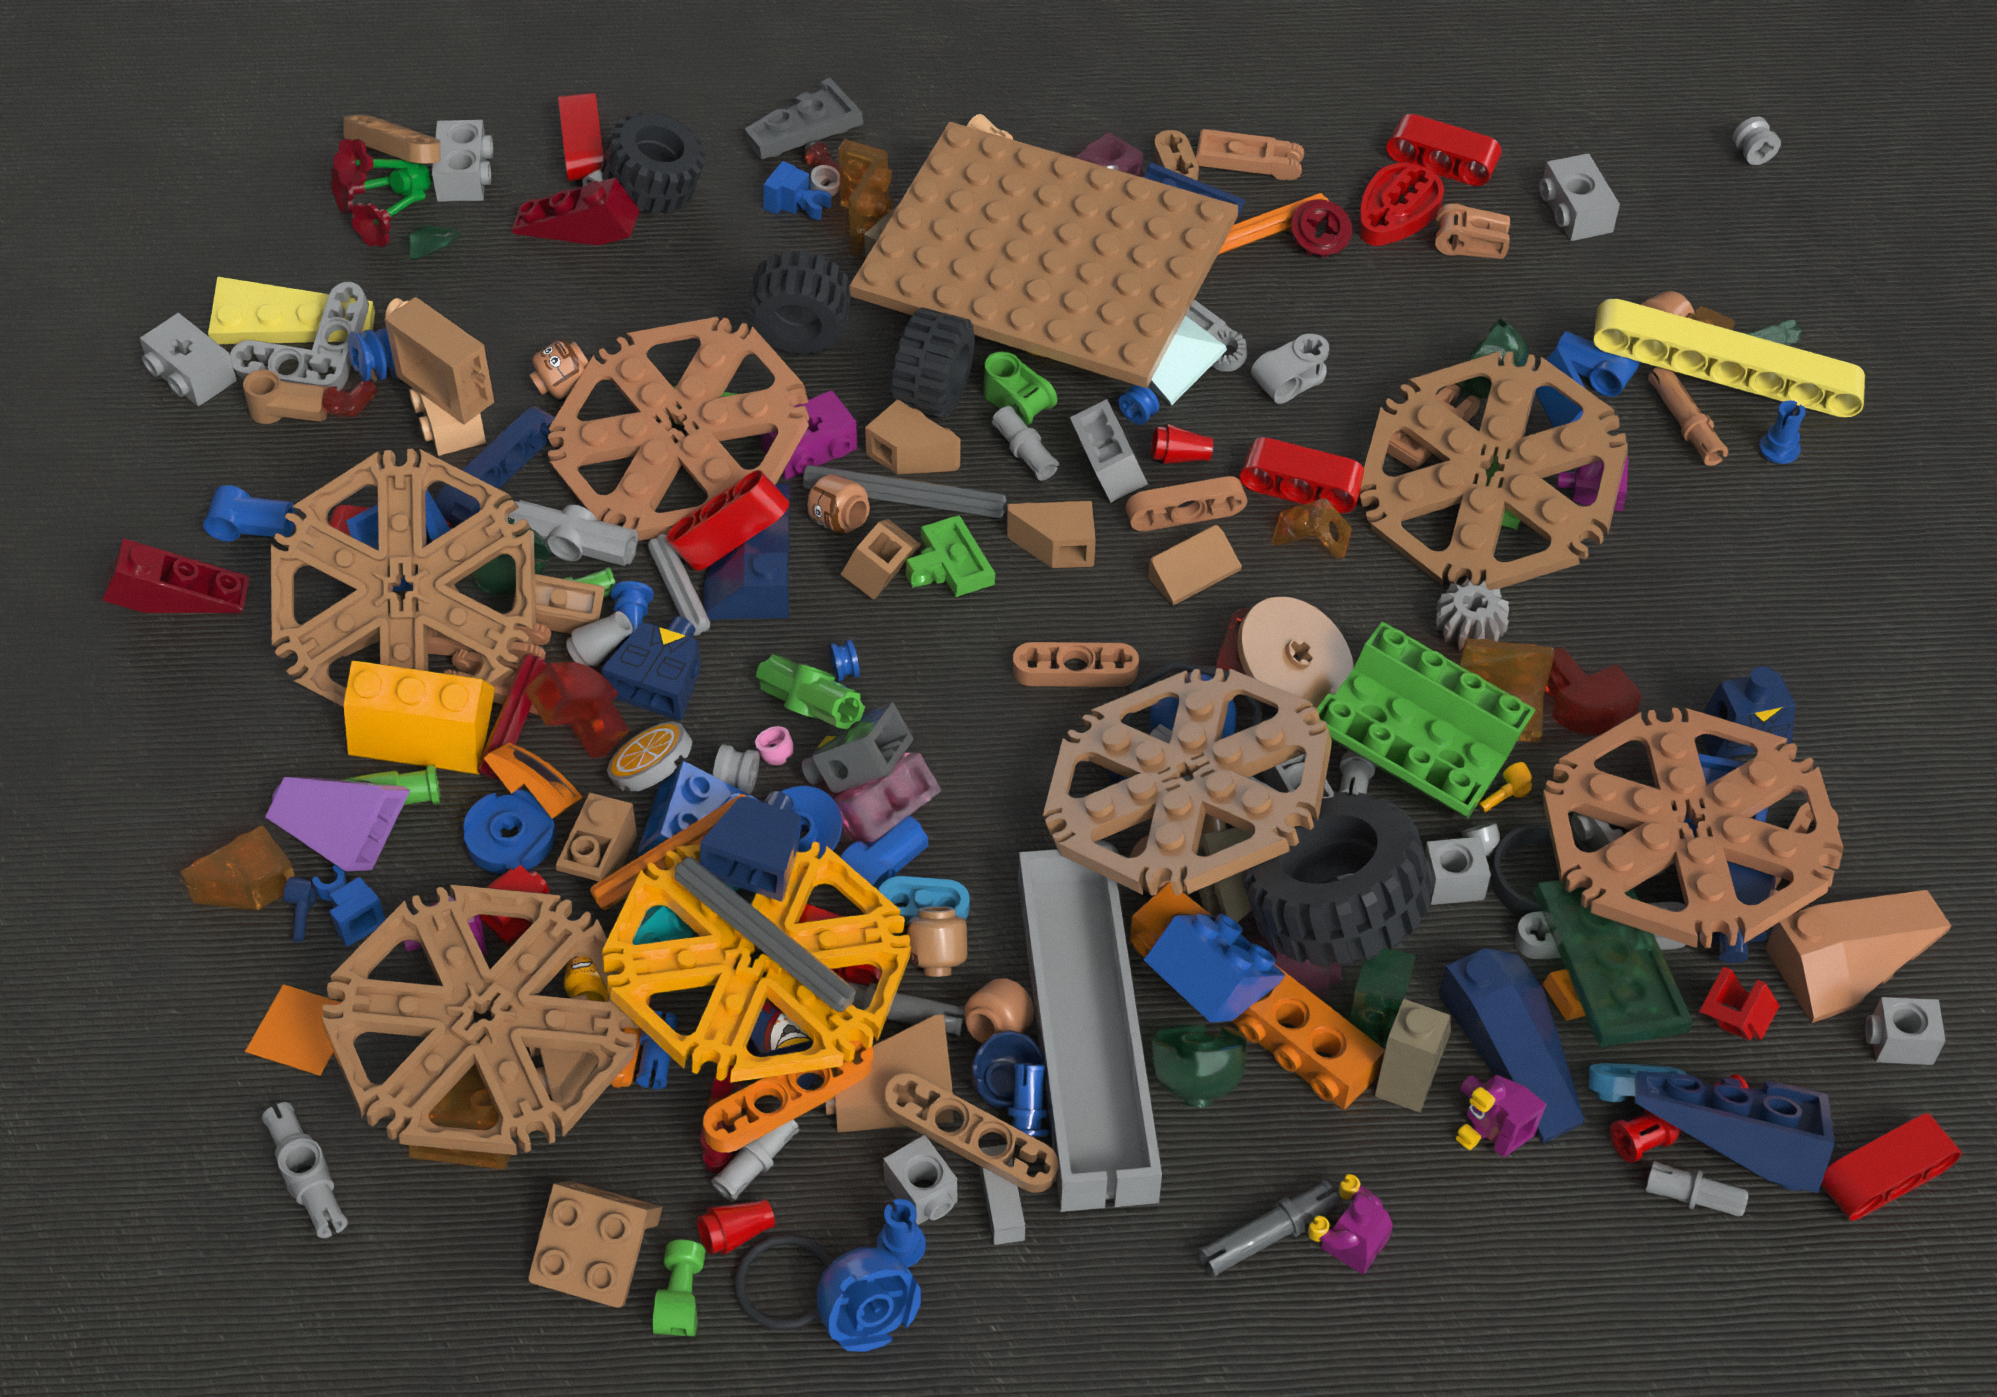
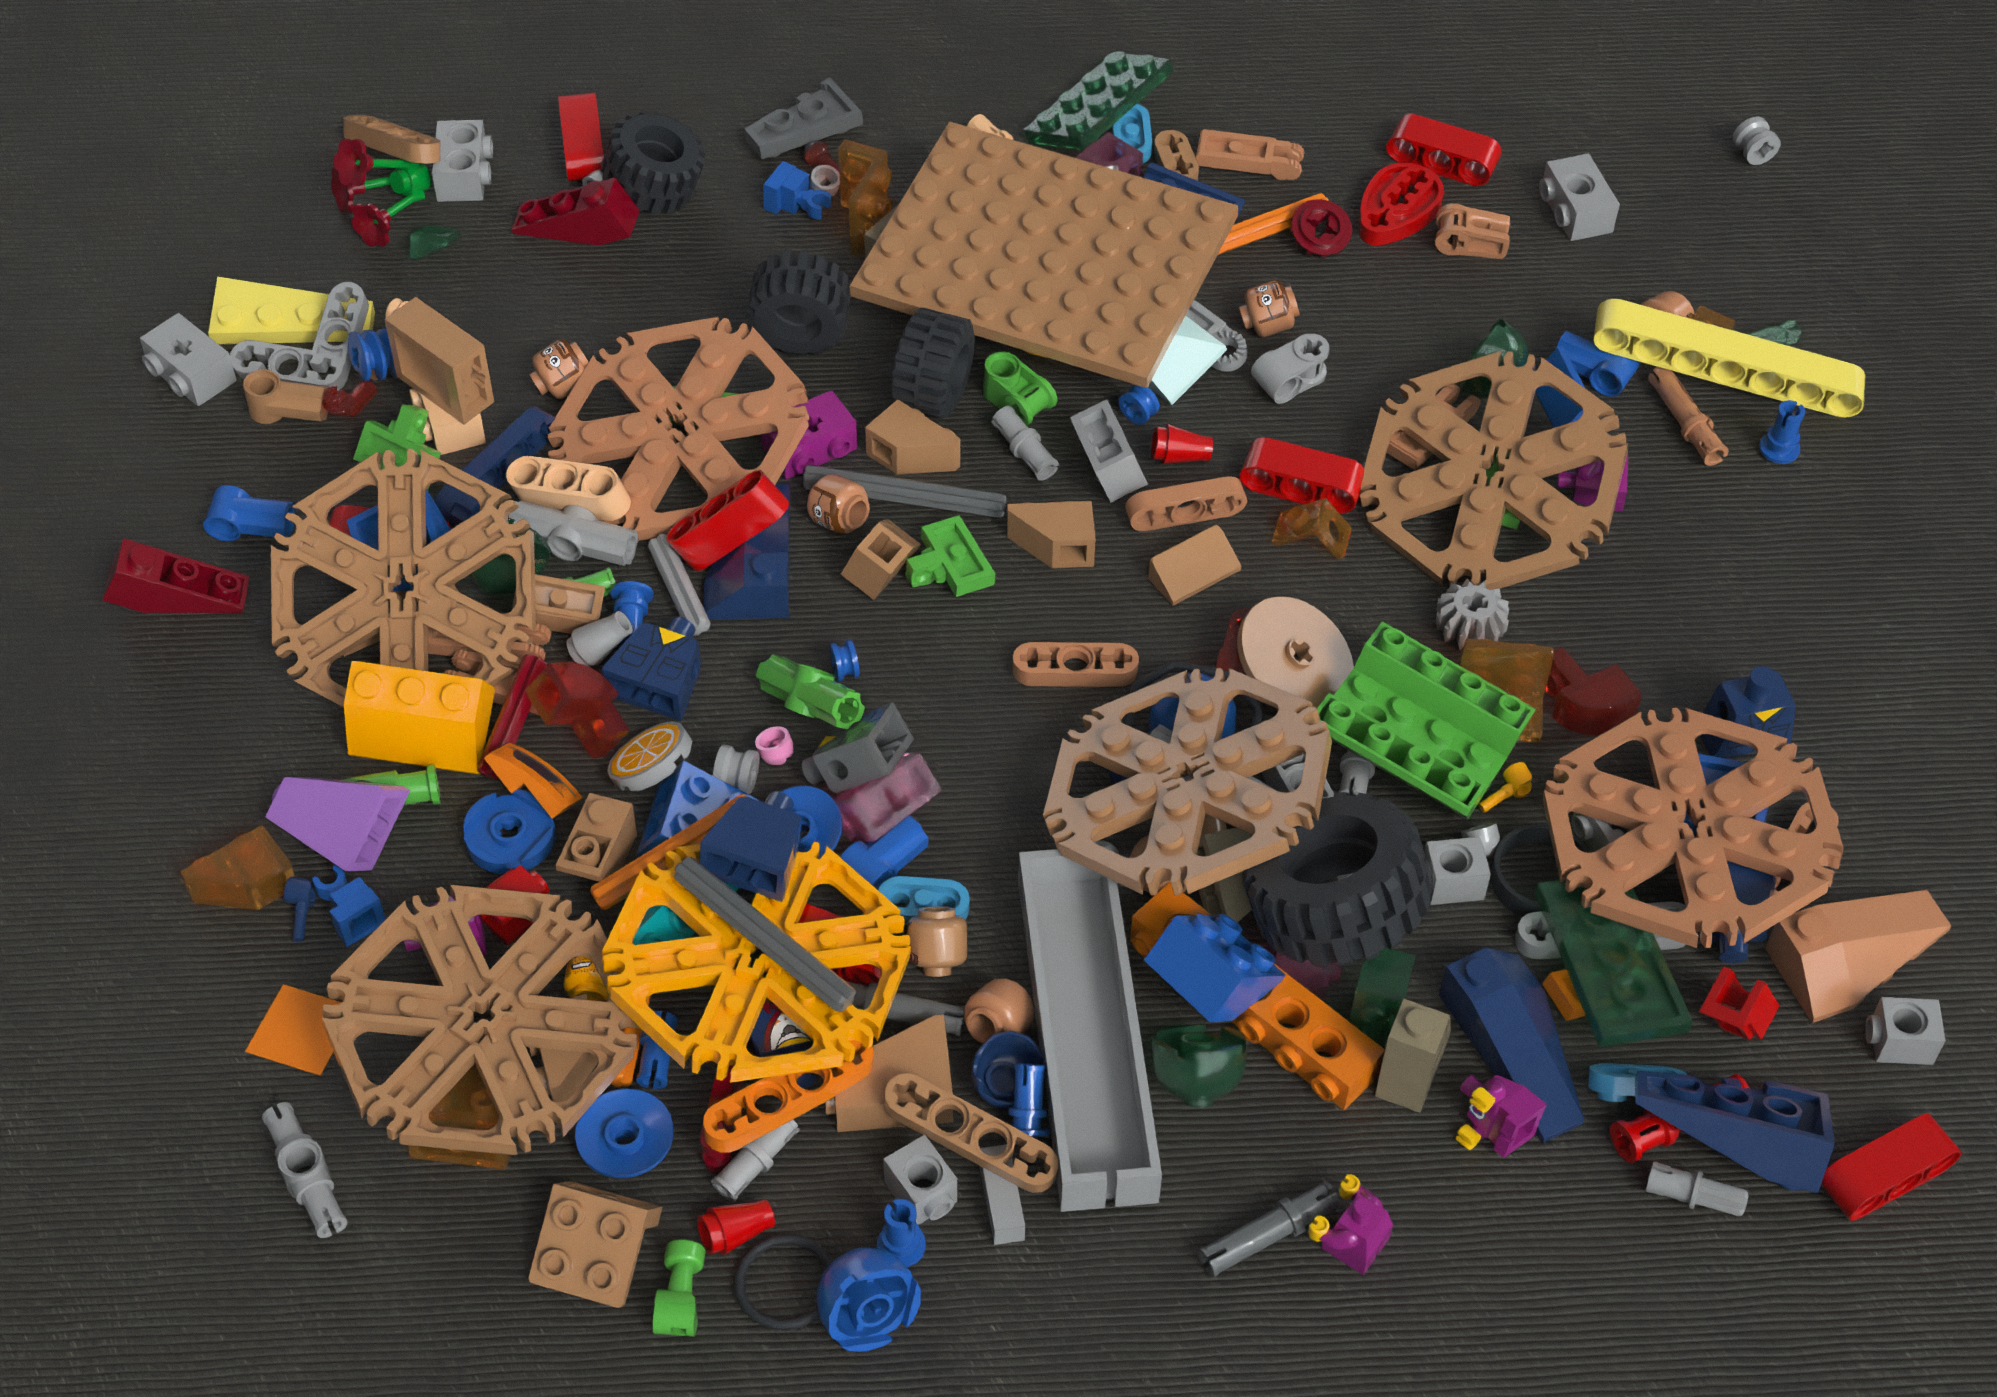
none -> bright green hinge [353,404,441,490]
none -> light nougat beam [506,456,631,521]
none -> blue dish [575,1089,674,1178]
none -> clear green plate [1024,51,1173,151]
none -> dark azure plate [1111,103,1152,166]
none -> nougat head [1239,280,1300,338]

